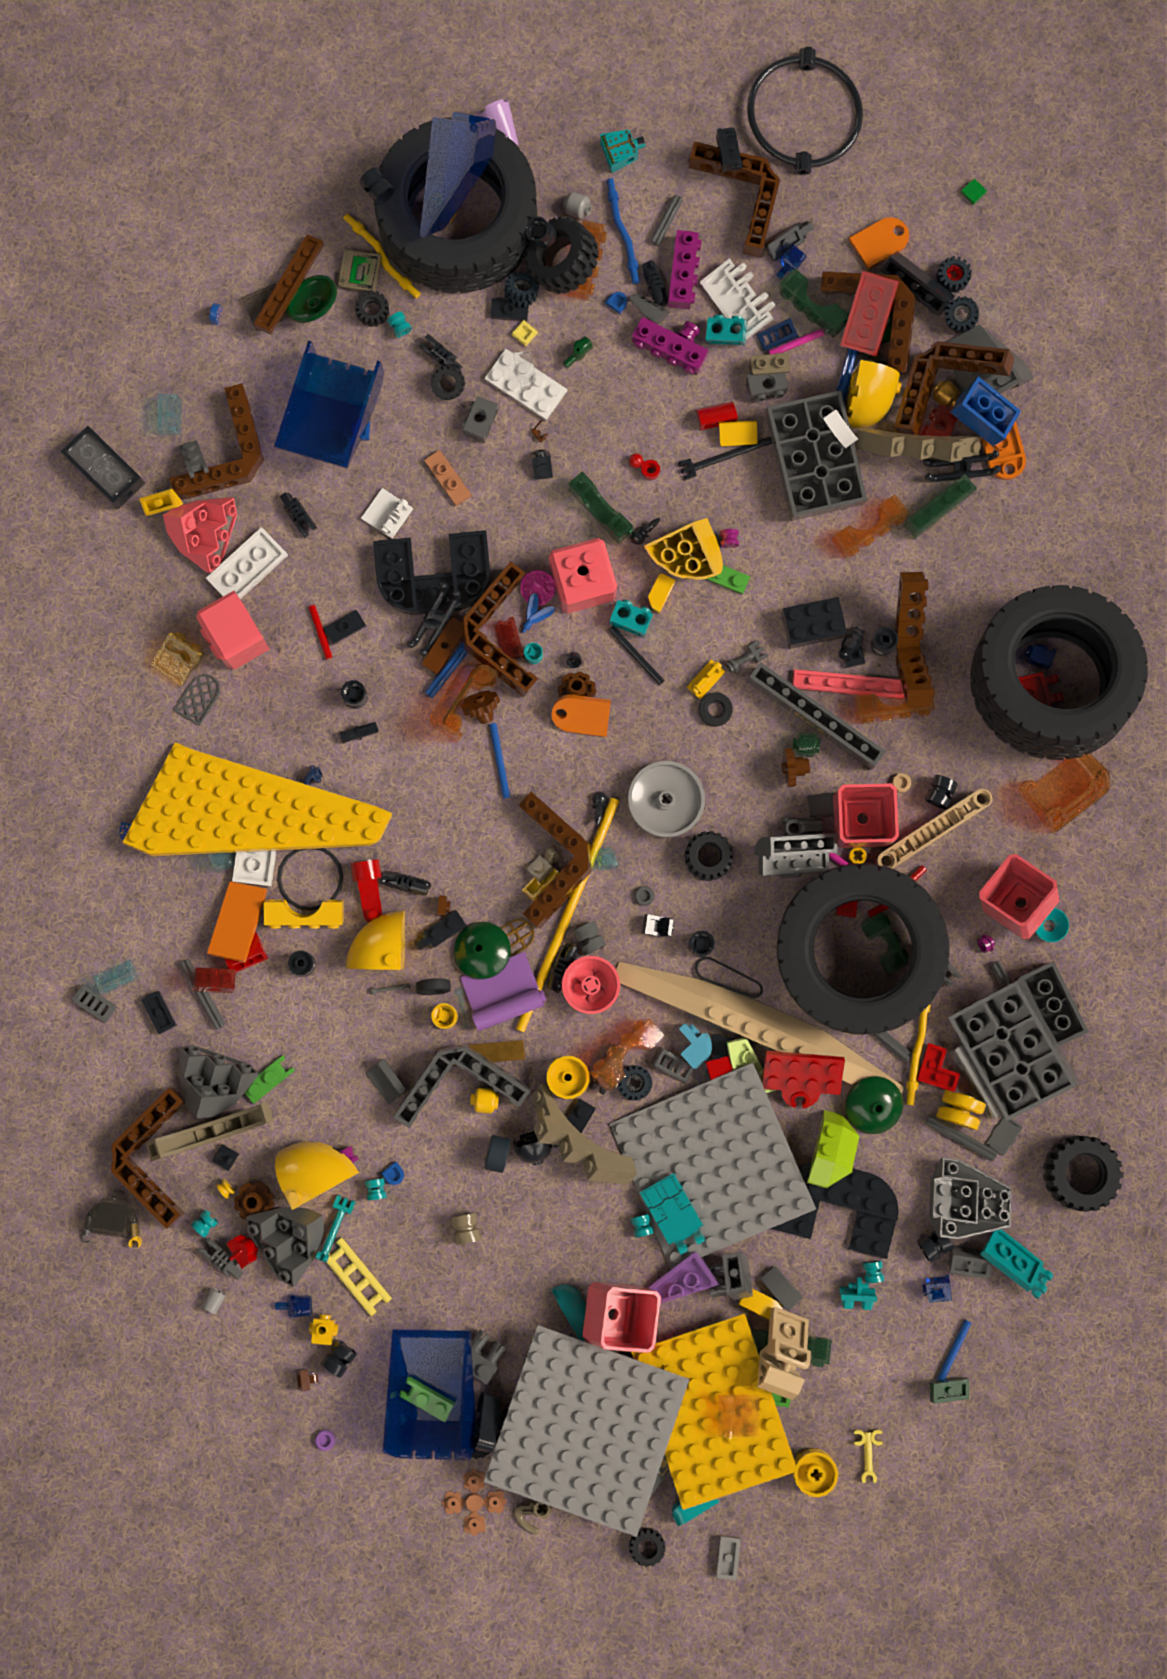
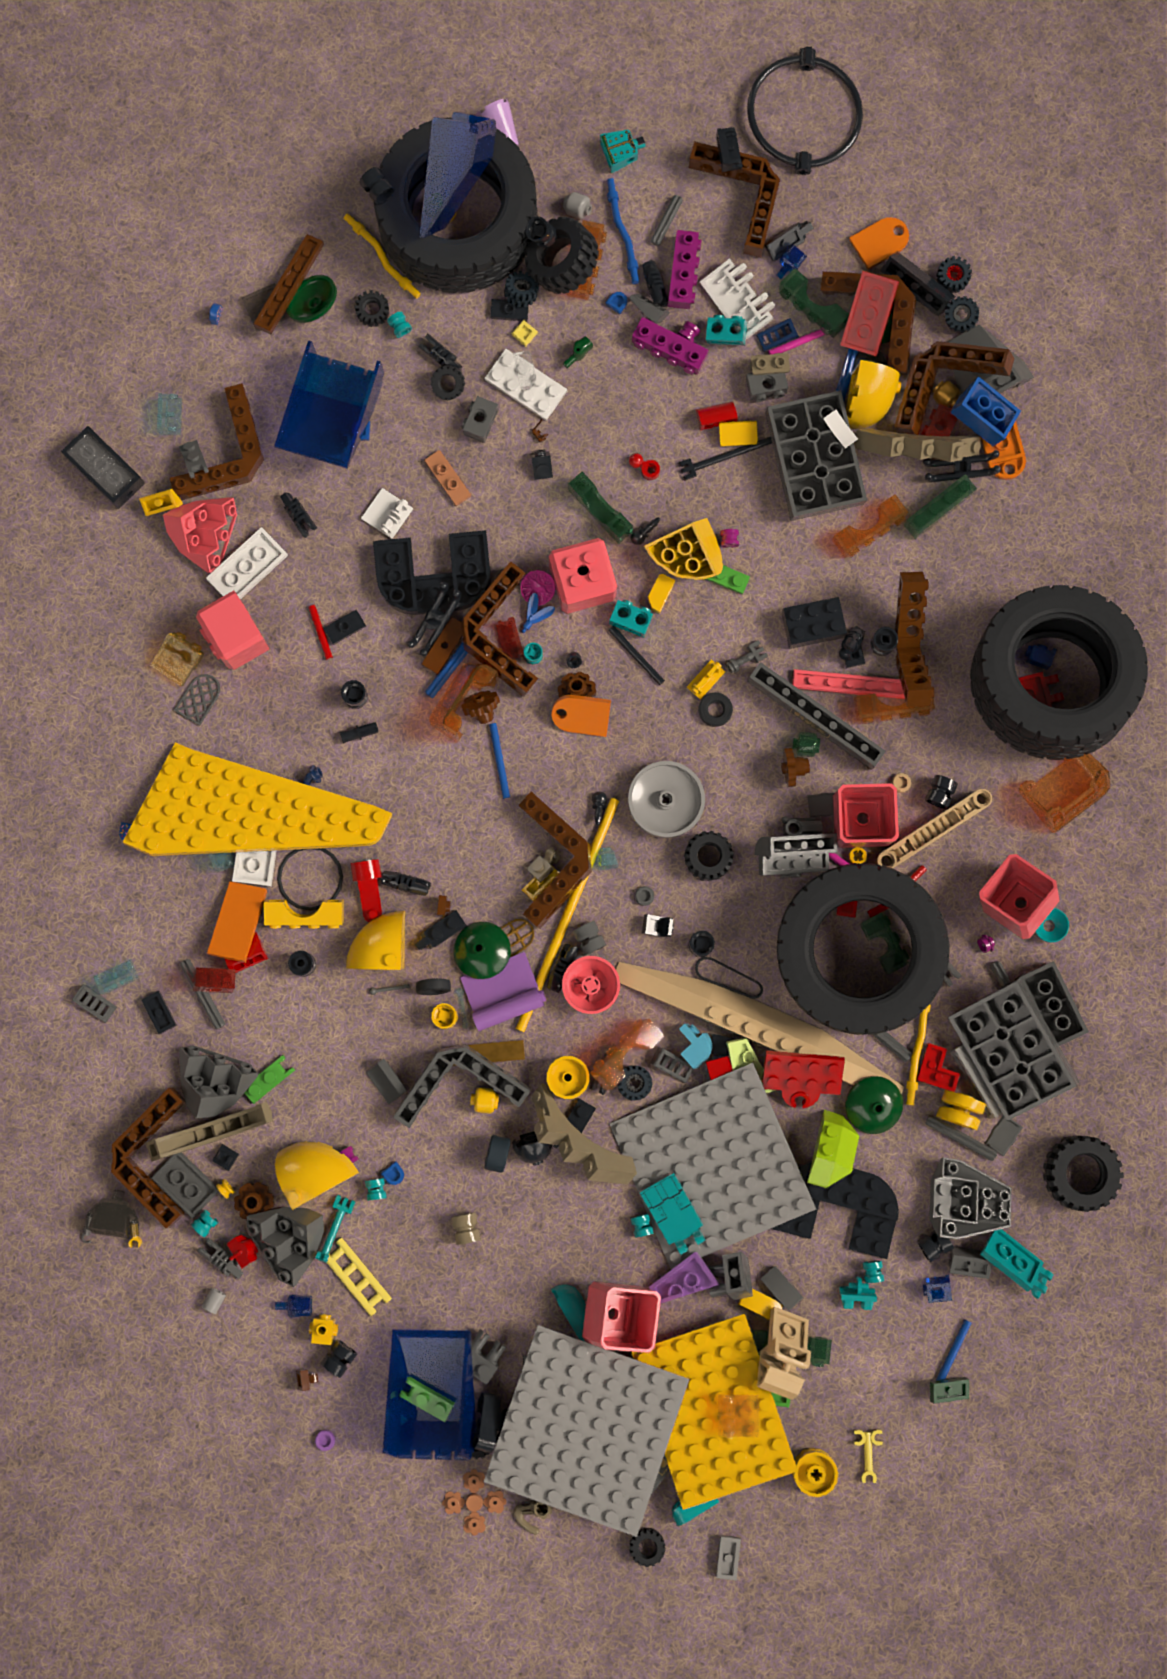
dark tan tile [338,250,382,293] -> none
green tile [961,178,987,205] -> none
none -> dark grey tile [151,1153,219,1219]

